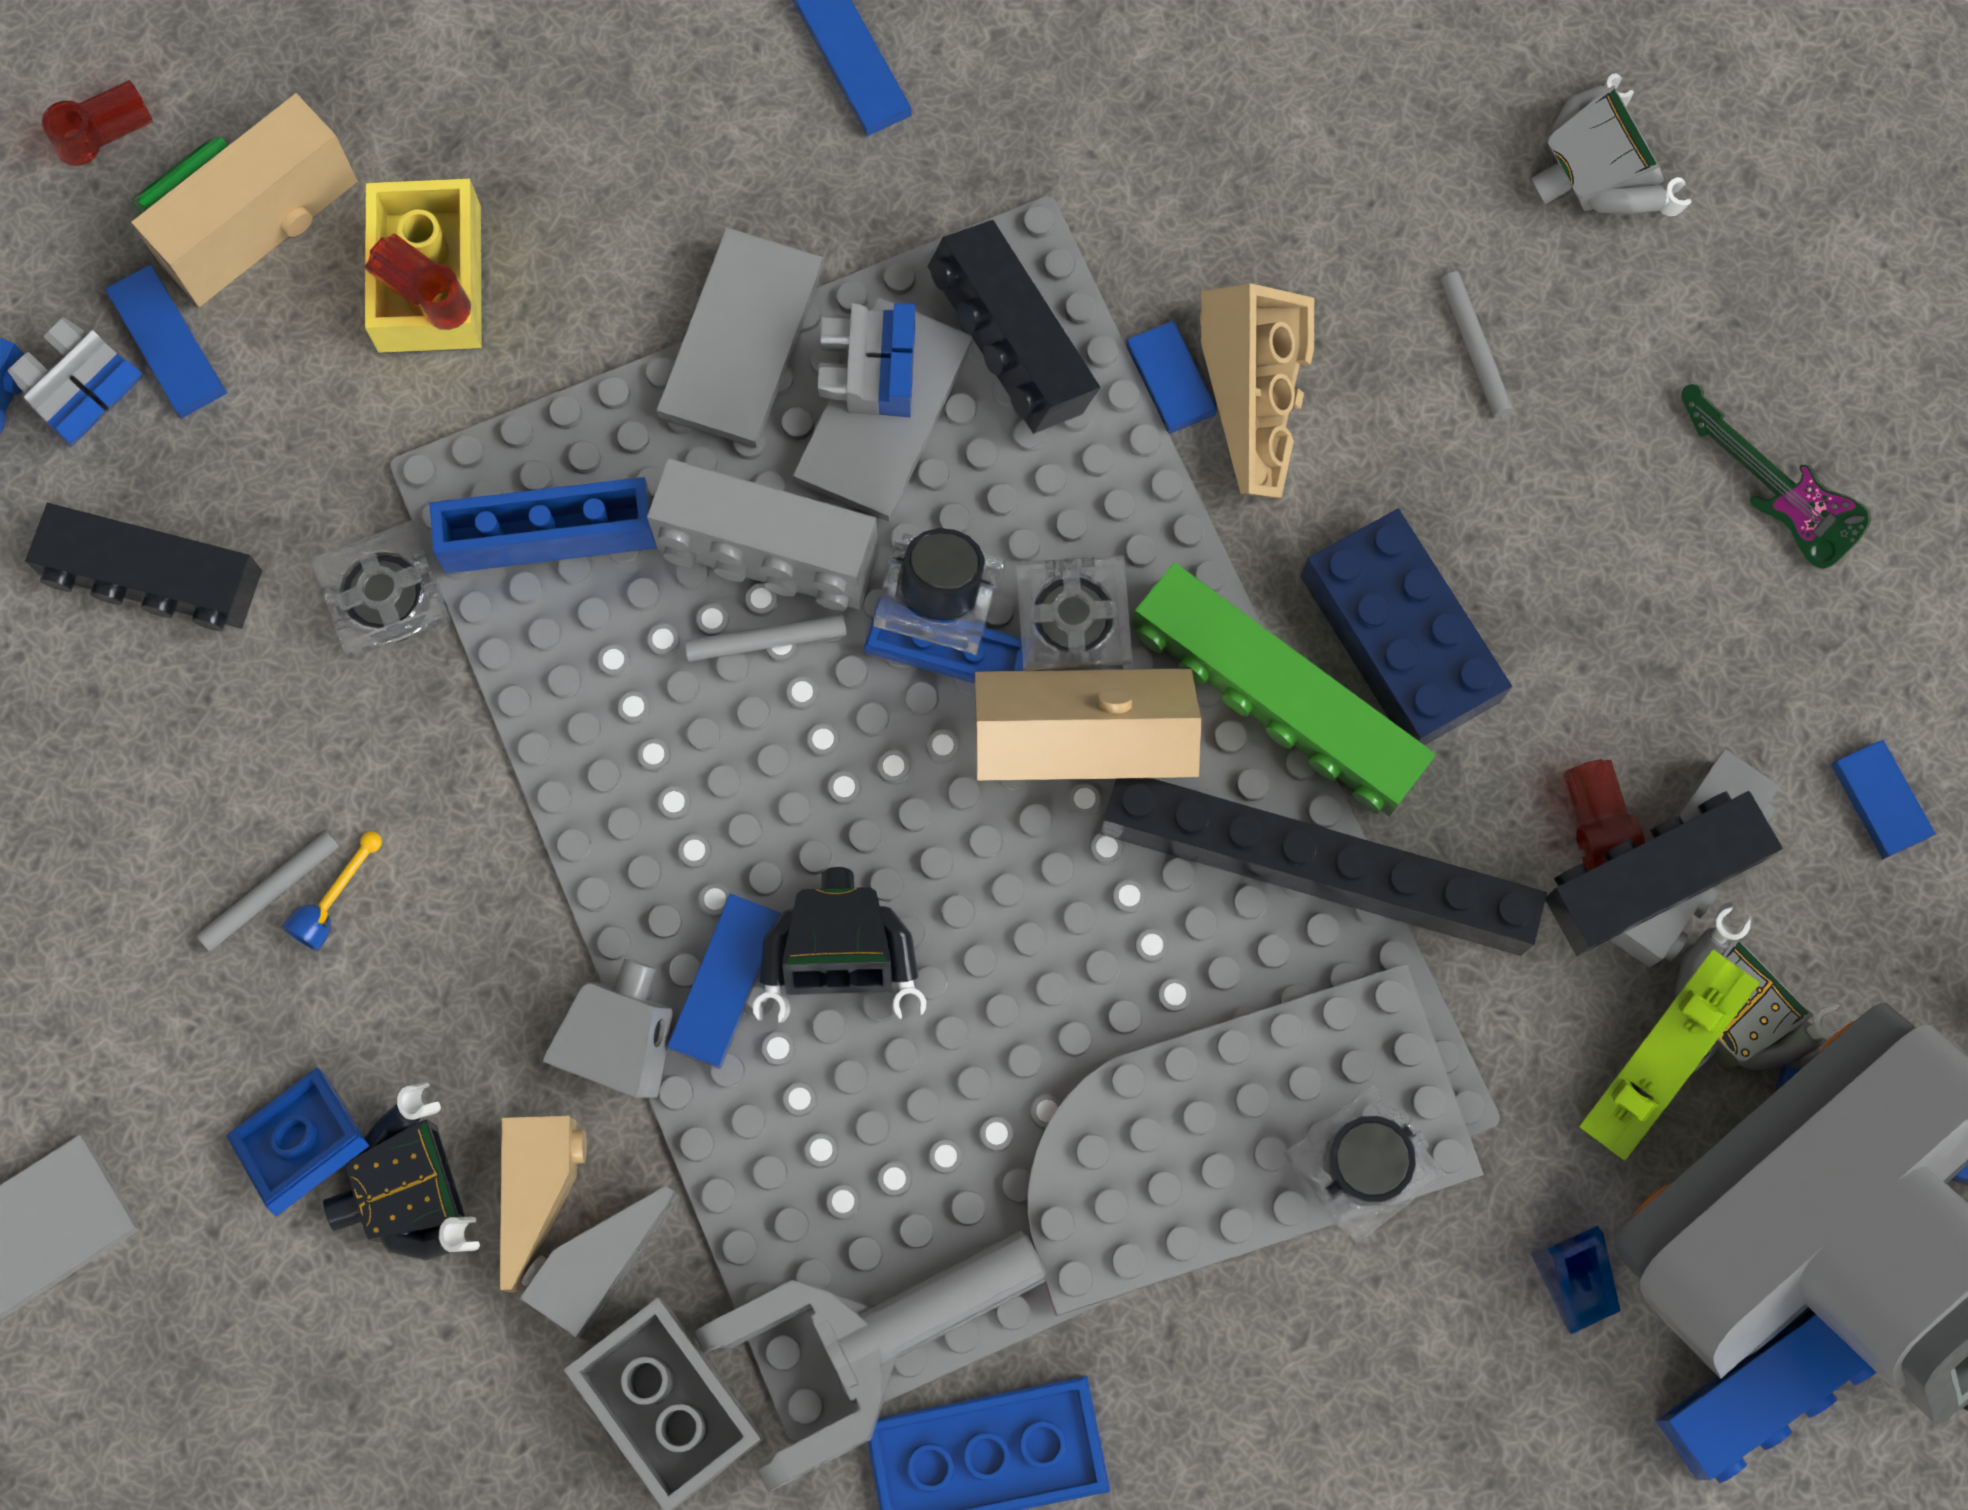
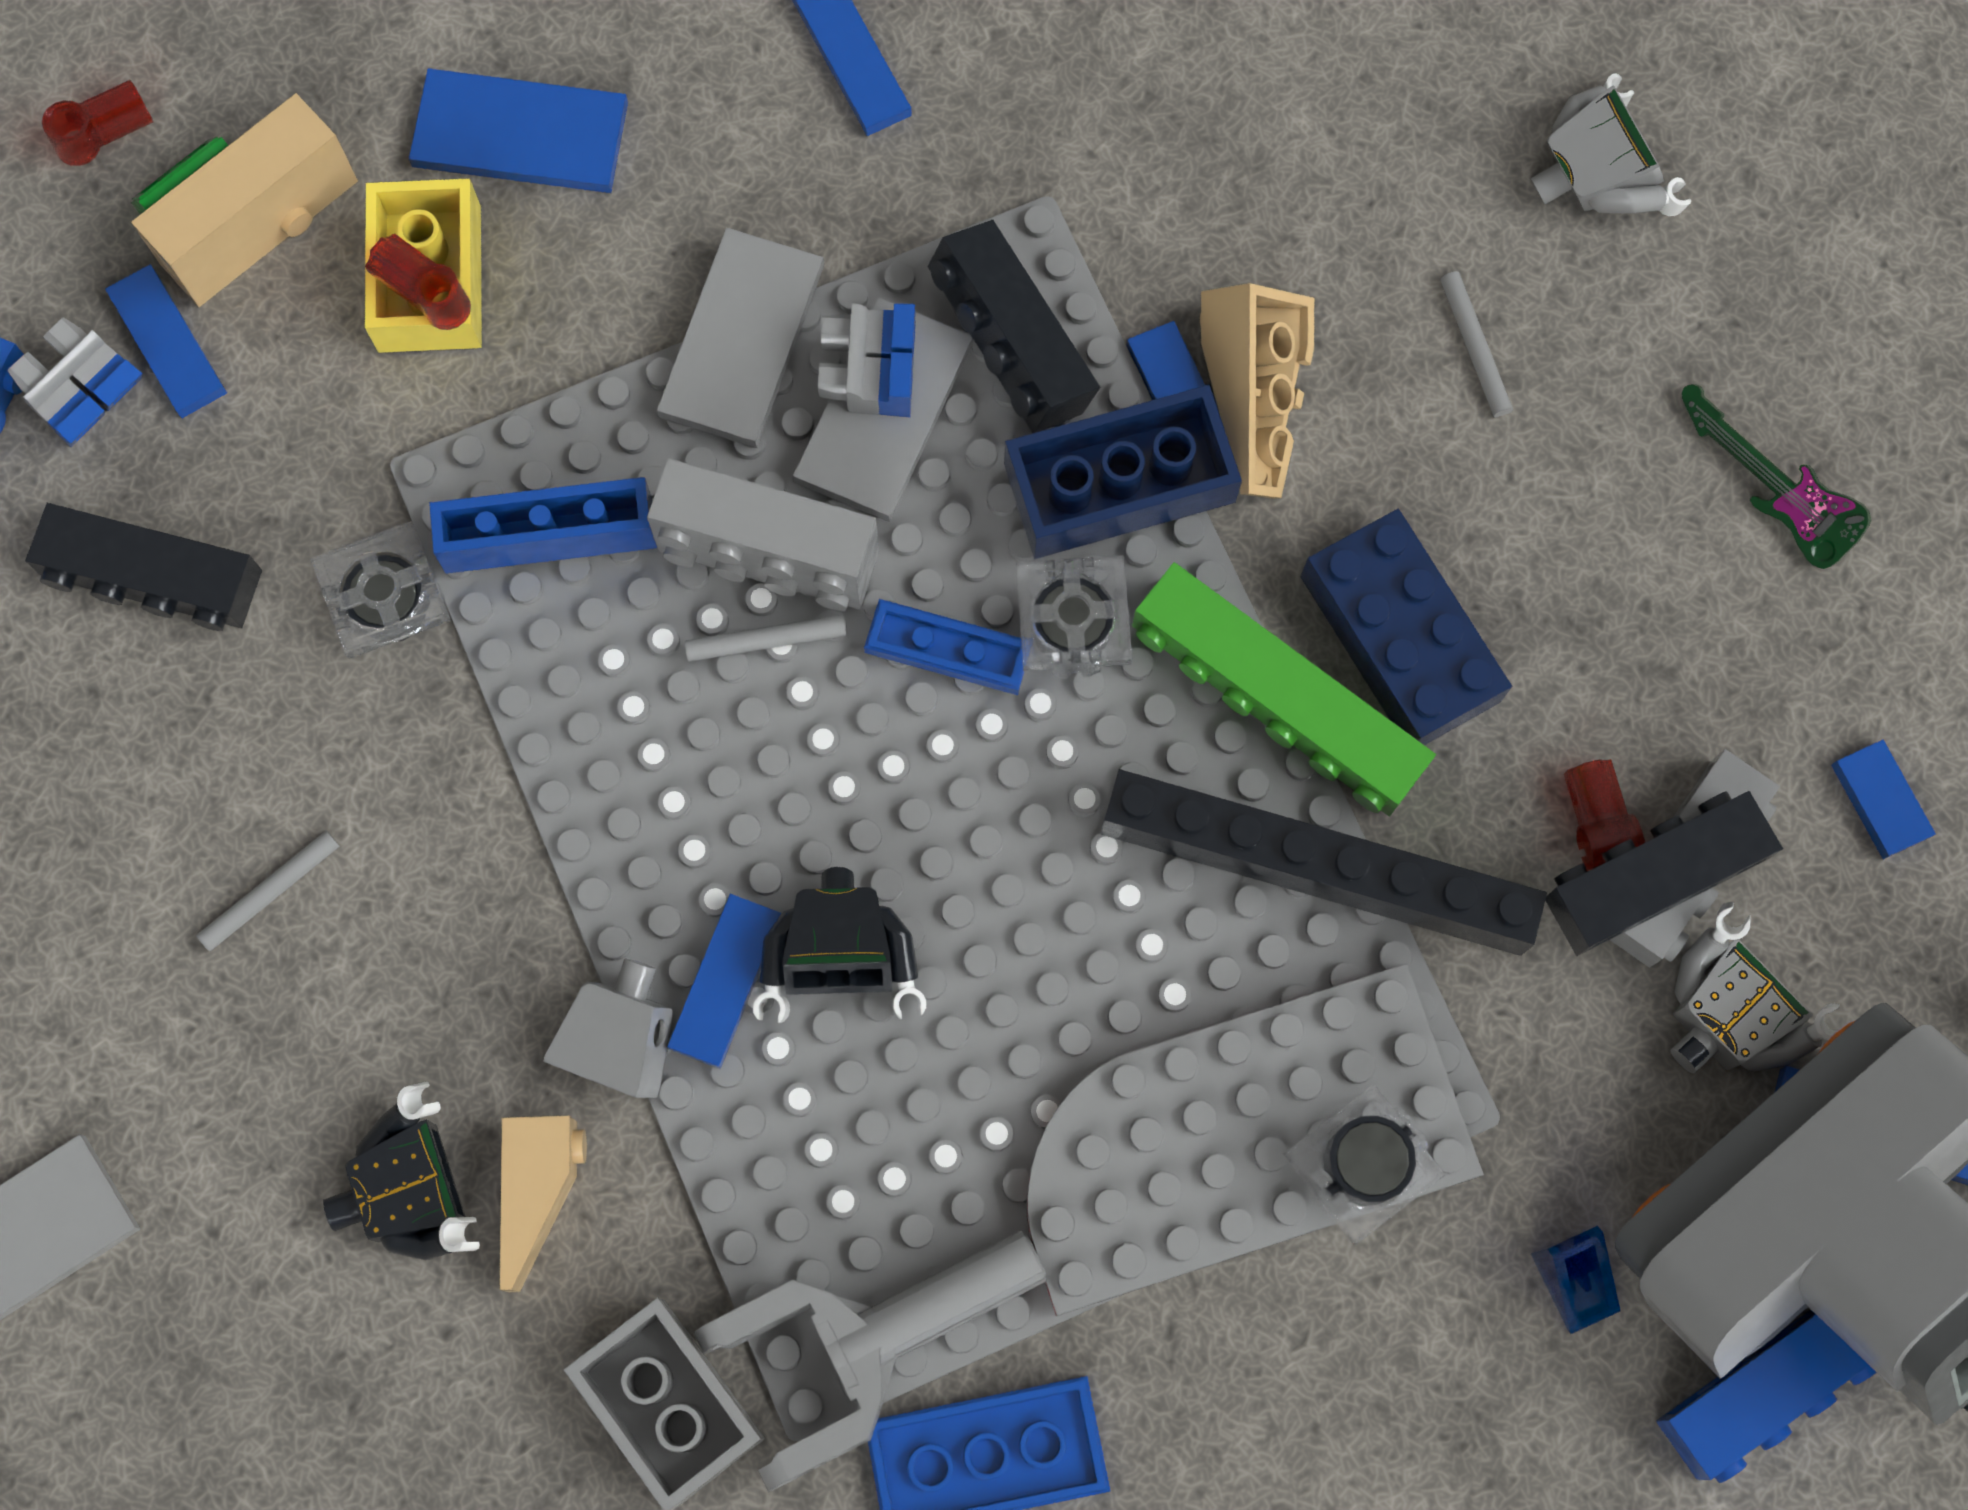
blue tile [226,1067,369,1216] -> none
hinge [281,831,382,952] -> none
light grey slope [520,1186,680,1338] -> none
piece [874,528,1006,655] -> none
tan brick [975,669,1201,781] -> none
lime hinge [1579,949,1760,1161] -> none
none -> blue tile [409,68,628,193]
none -> dark blue brick [1004,385,1242,559]

